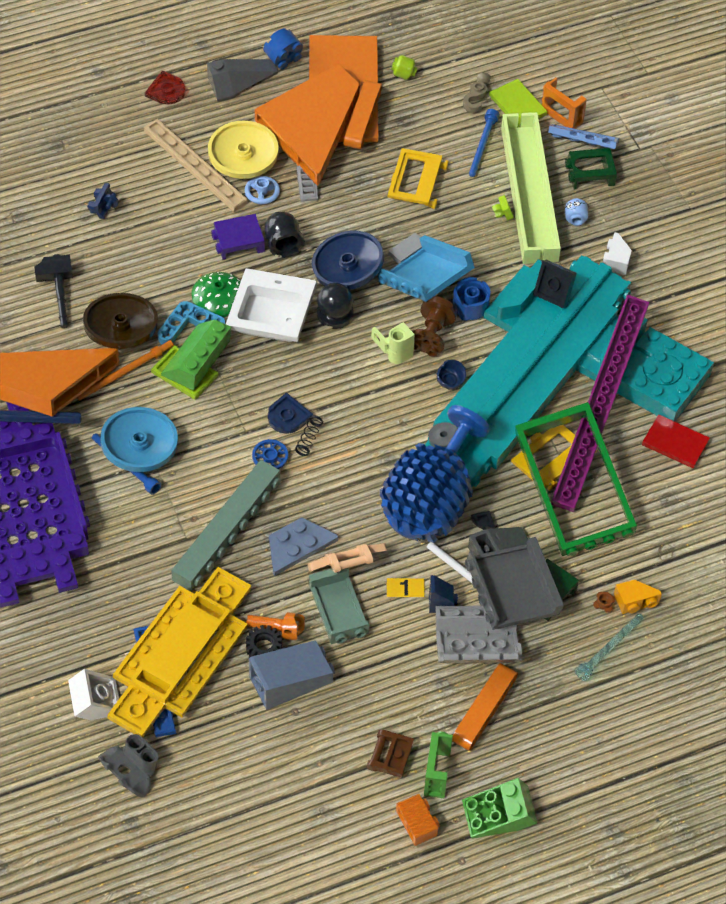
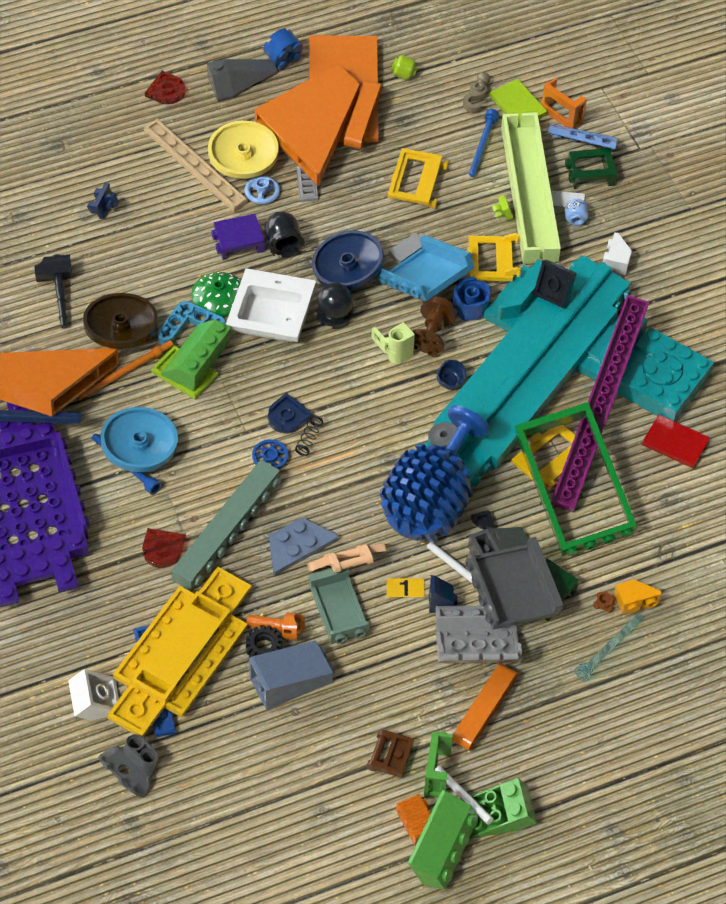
none -> clear red tile [142,528,186,568]
none -> bright green slope [408,790,479,890]
none -> white bar [435,766,493,825]
none -> yellow piece [467,233,521,281]
none -> white sticker [551,190,585,207]

